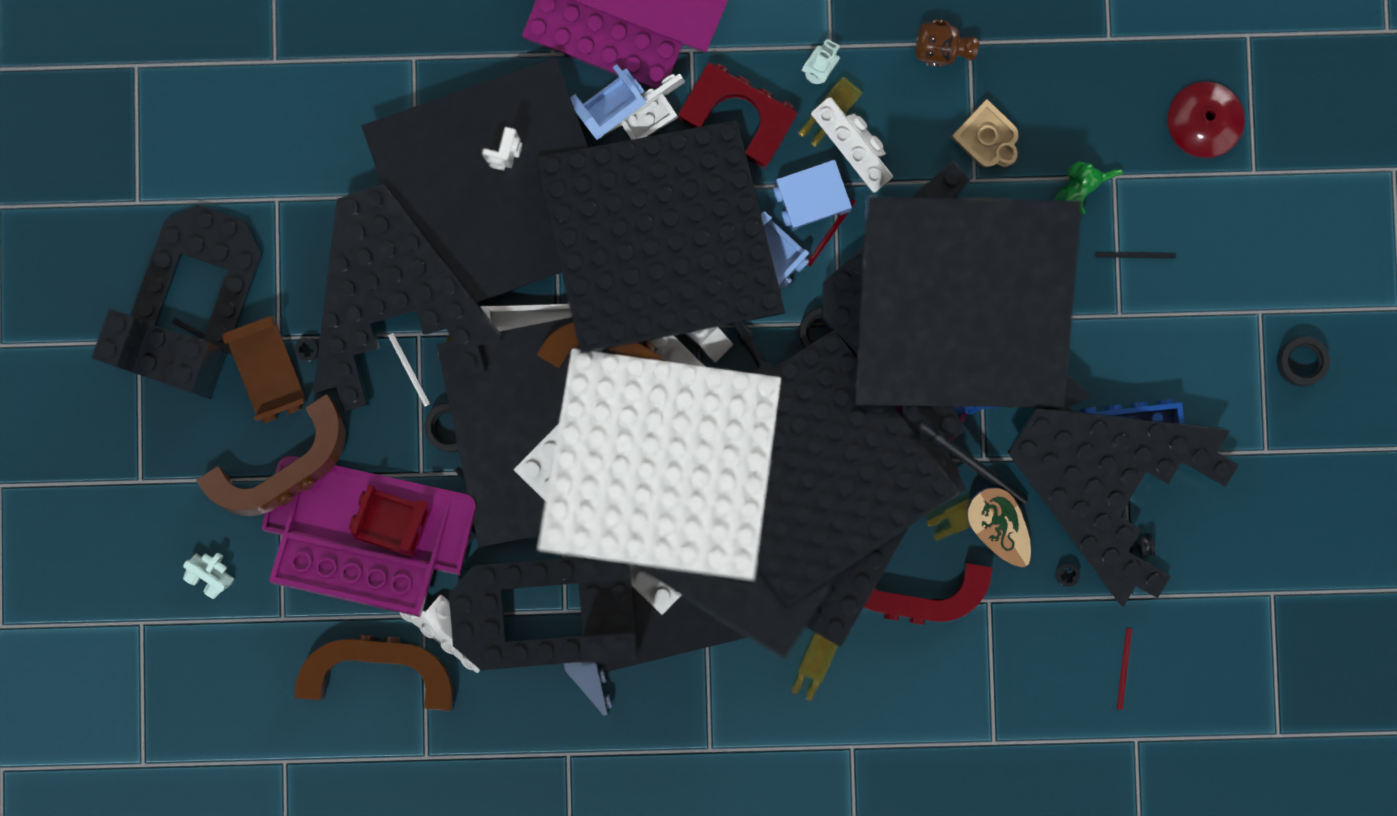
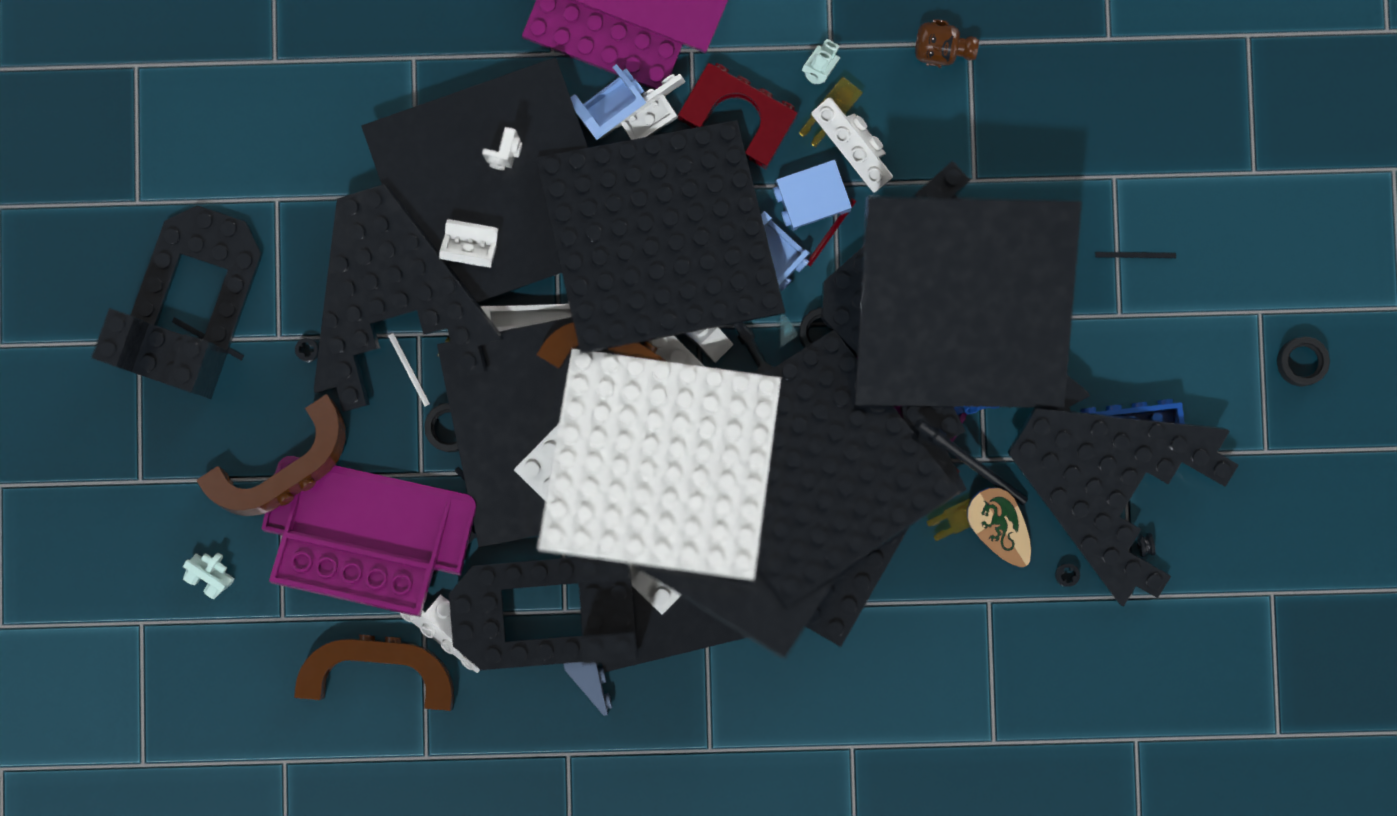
reddish brown panel [221,315,307,423] -> none
dark red panel [349,485,431,557] -> none
clear yellow hinge [791,633,838,701] -> none
dark red arch [864,563,993,625] -> none
tan plate [951,99,1018,167] -> none
green animal [1054,162,1123,214] -> none
dark red piece [1117,628,1132,710] -> none
dark red dish [1167,82,1245,158] -> none
none -> white bracket [439,219,498,268]
none -> clear light blue slope [777,314,798,349]

